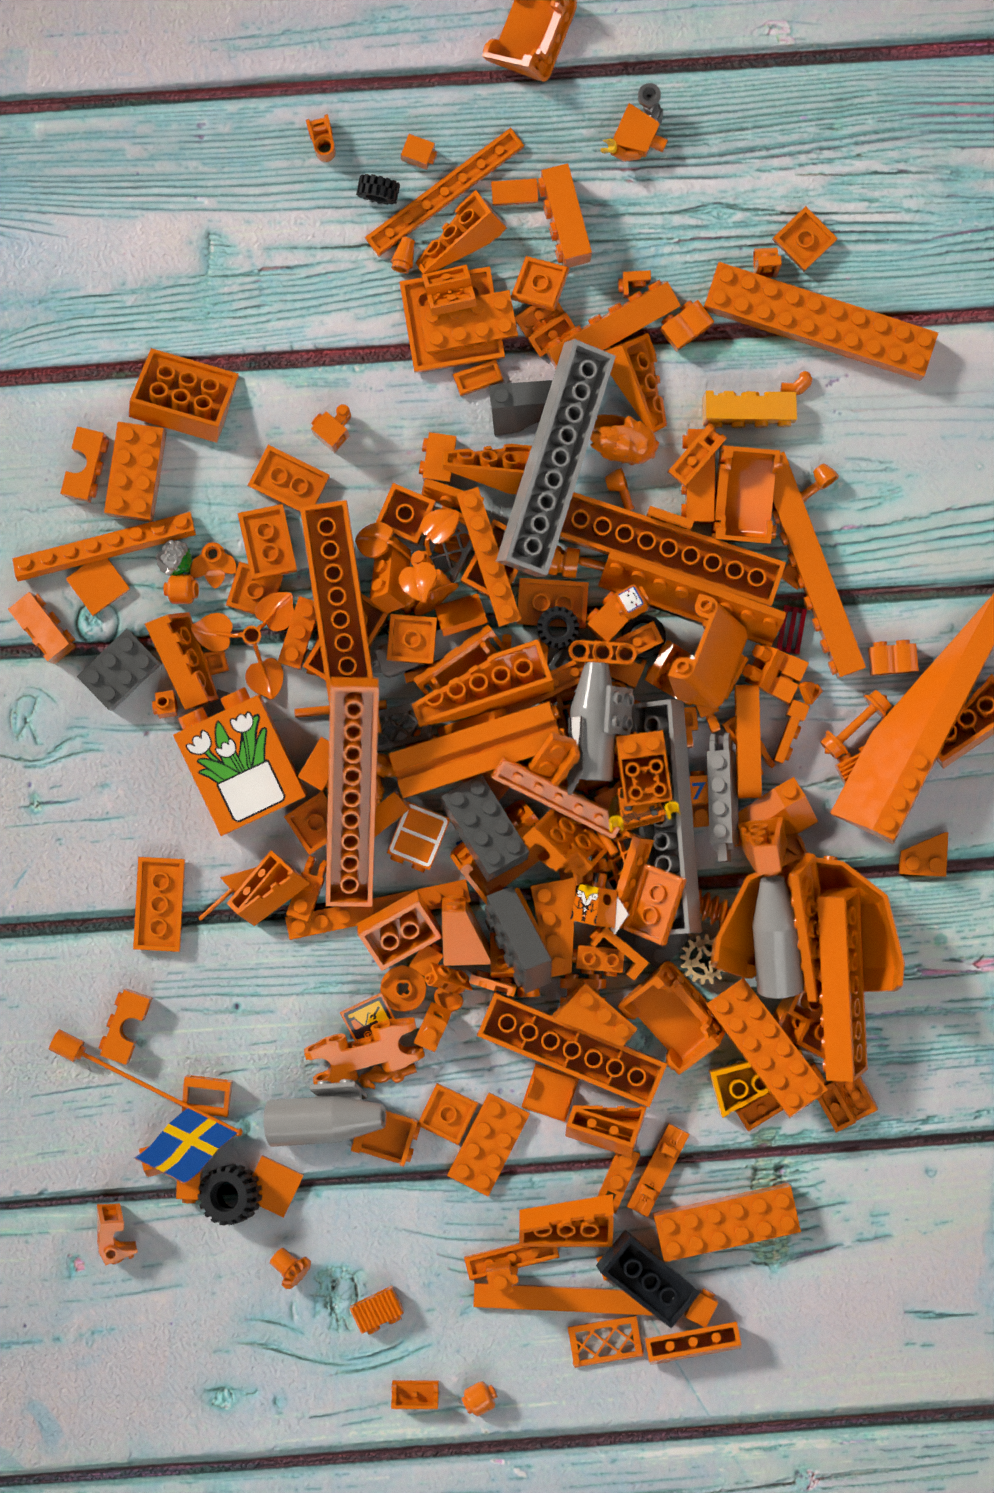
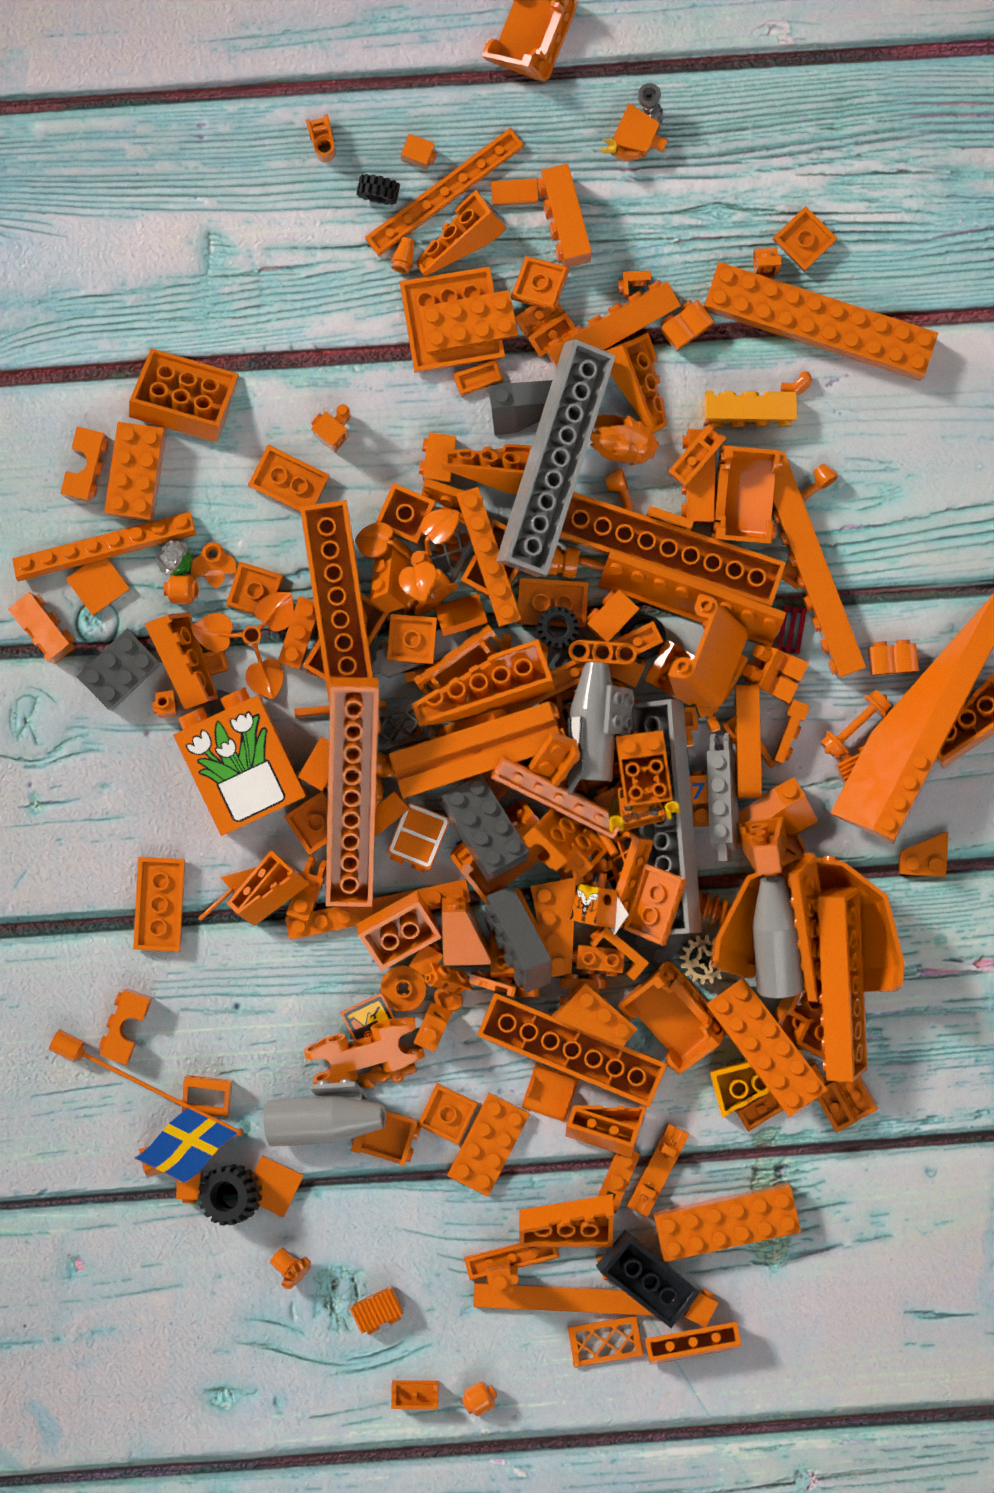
orange tile [97,1203,138,1266] -> none
orange plate [238,504,297,581] -> none
orange slope [422,265,477,316] -> none
head [614,584,651,619] -> none
orange tile [798,681,823,705] -> none

